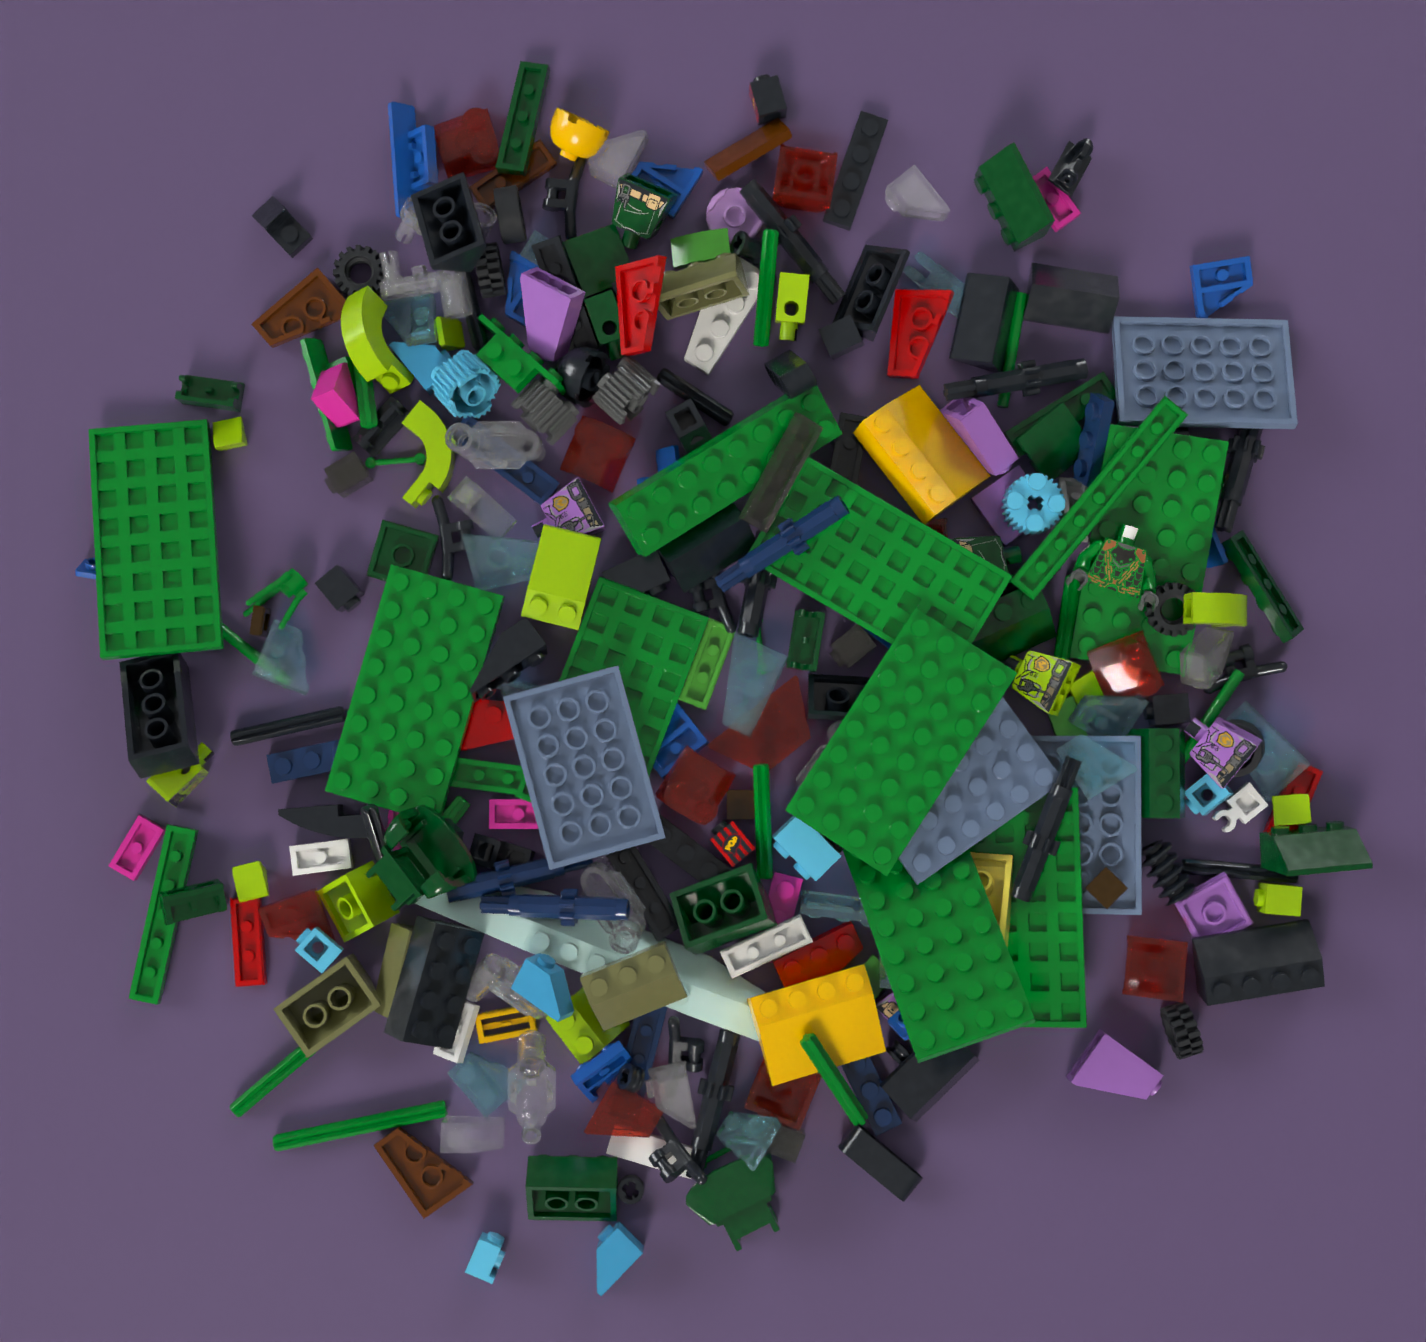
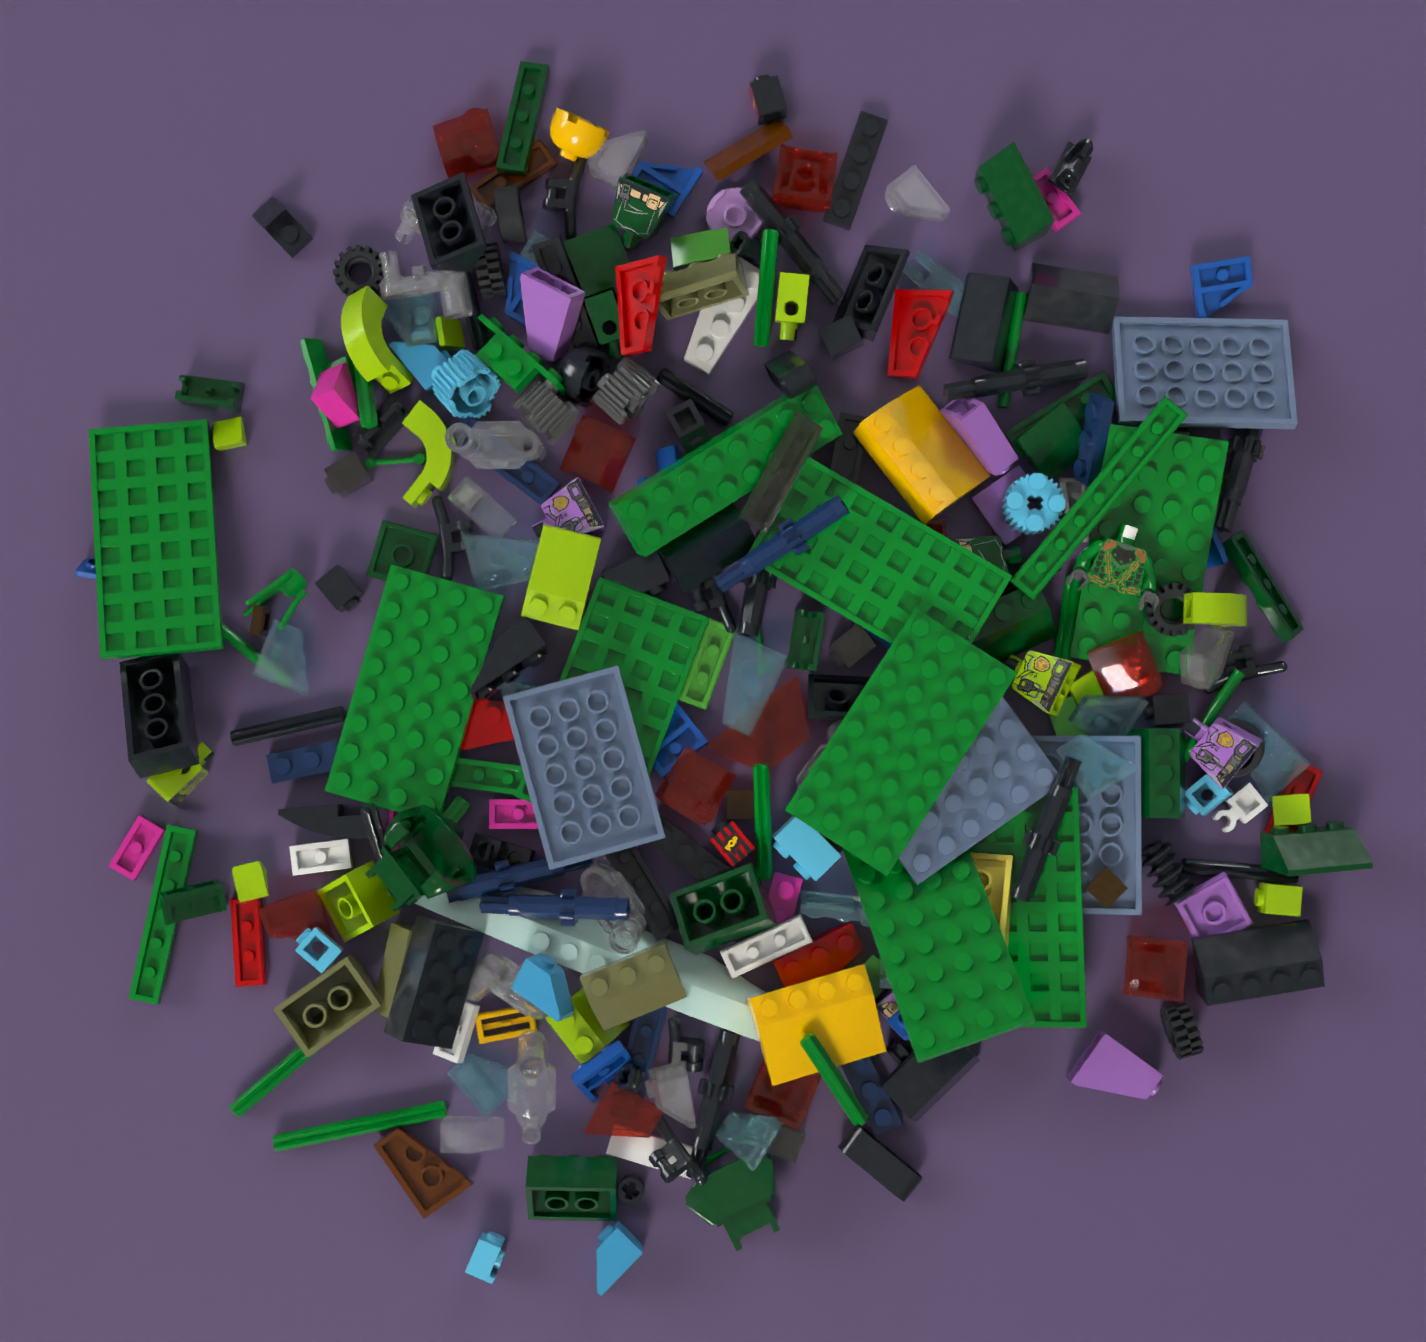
reddish brown wing [251,267,346,348] -> none
blue bracket [388,101,438,221] -> none

